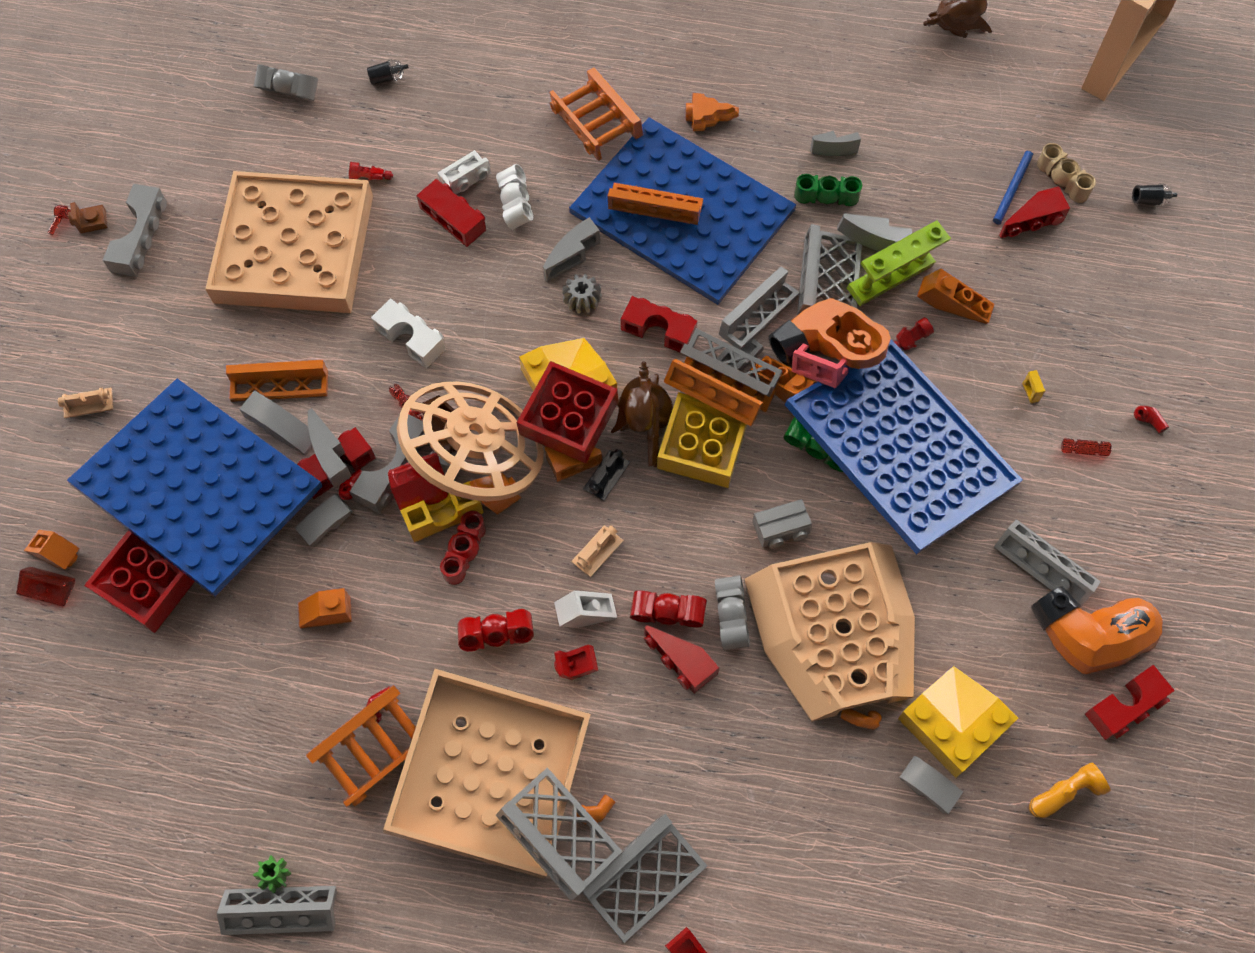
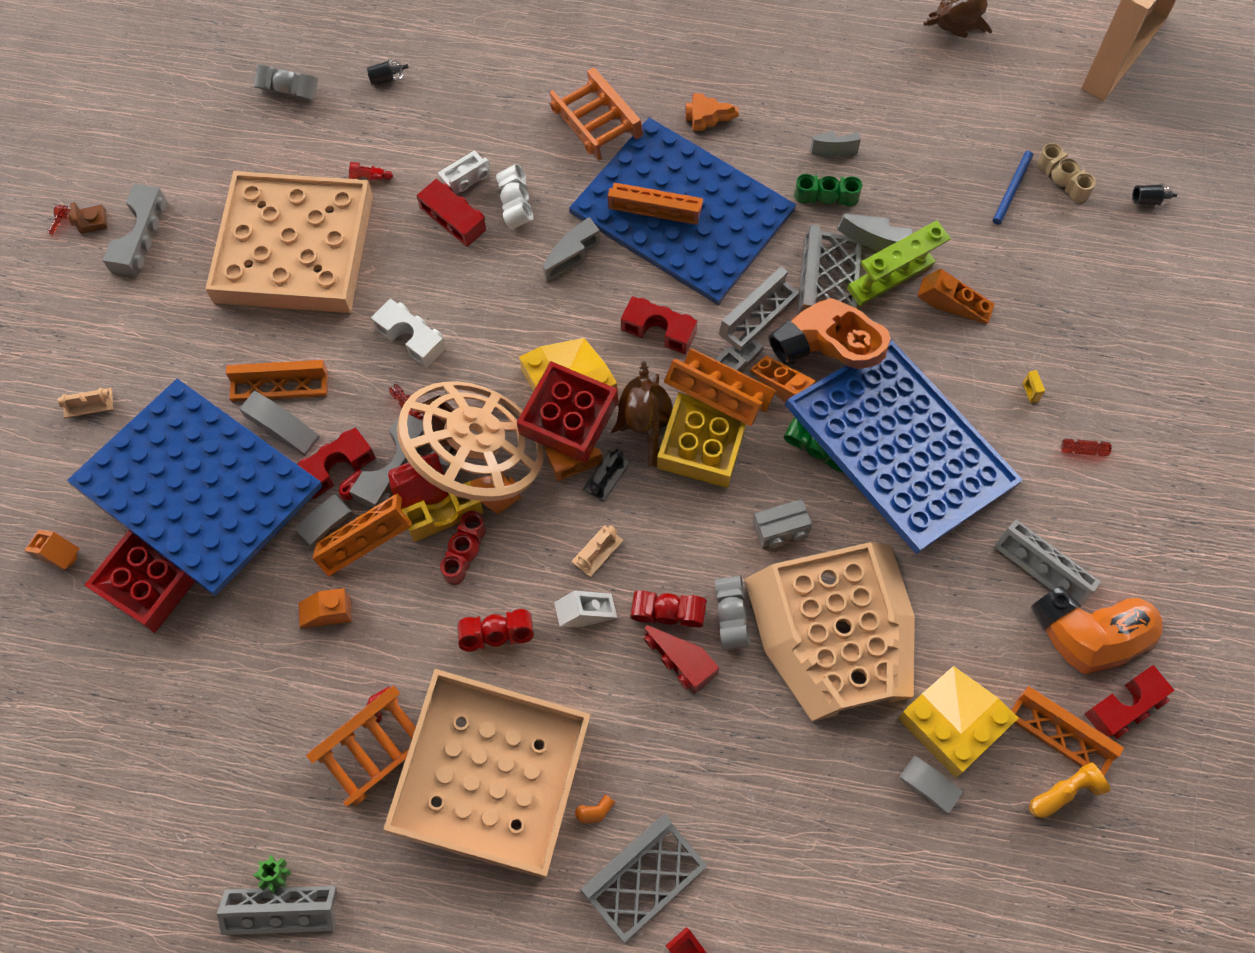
clear red slope [16,567,76,607] -> none
light grey slope [308,408,352,488] -> none
light grey fence [496,767,622,901] -> none
red bracket [554,644,599,680] -> none
light grey gear [562,273,602,314] -> none
light grey fence [681,328,783,397] -> none
coral hinge [792,344,848,388] -> none
orange arm [841,708,882,730] -> none
red piece [894,317,934,351] -> none
red slope [999,186,1070,238] -> none
red arm [1134,406,1169,433] -> none
none -> orange fence [313,493,412,577]
none -> orange fence [1011,686,1124,776]

